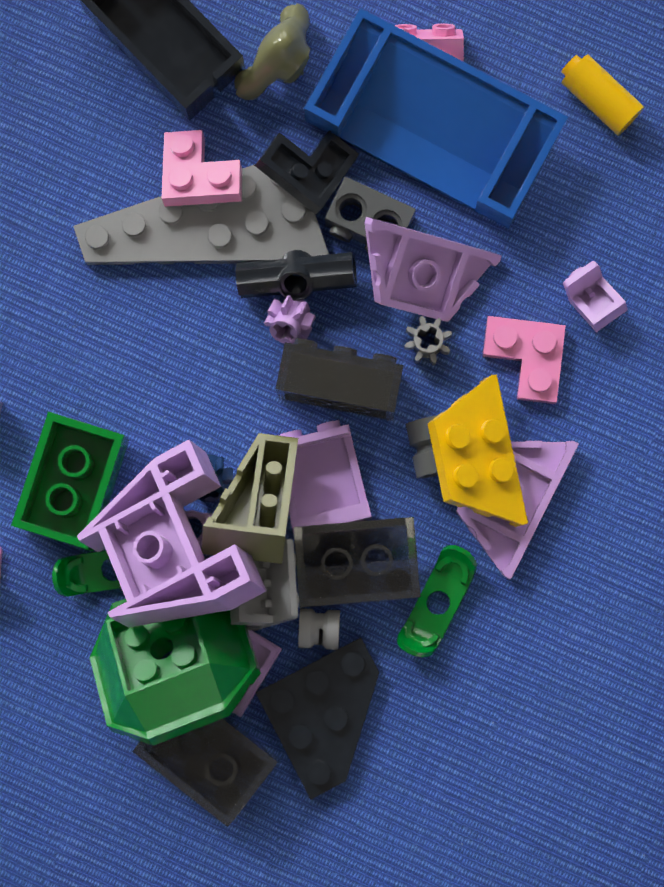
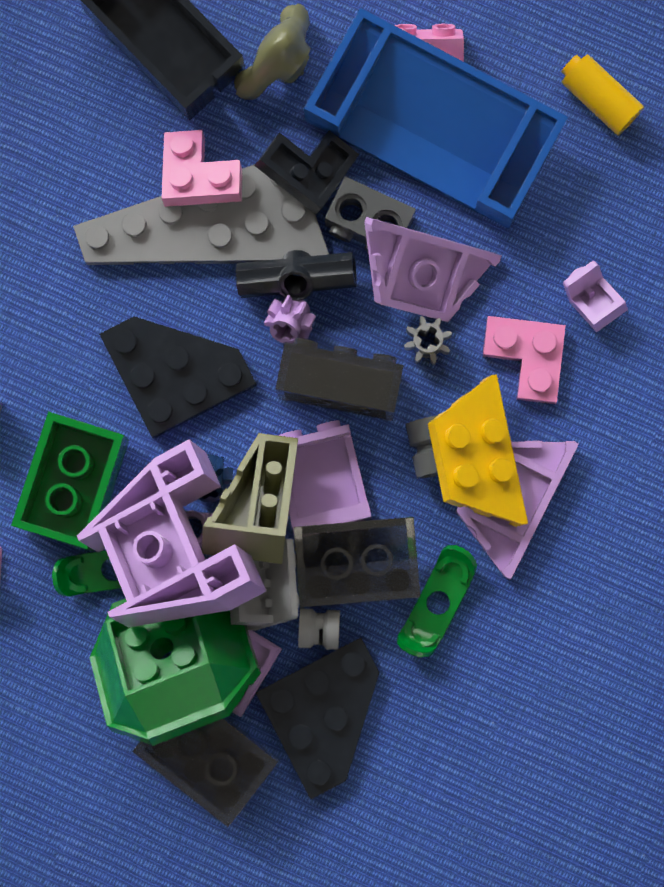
none -> black plate [99,316,257,439]

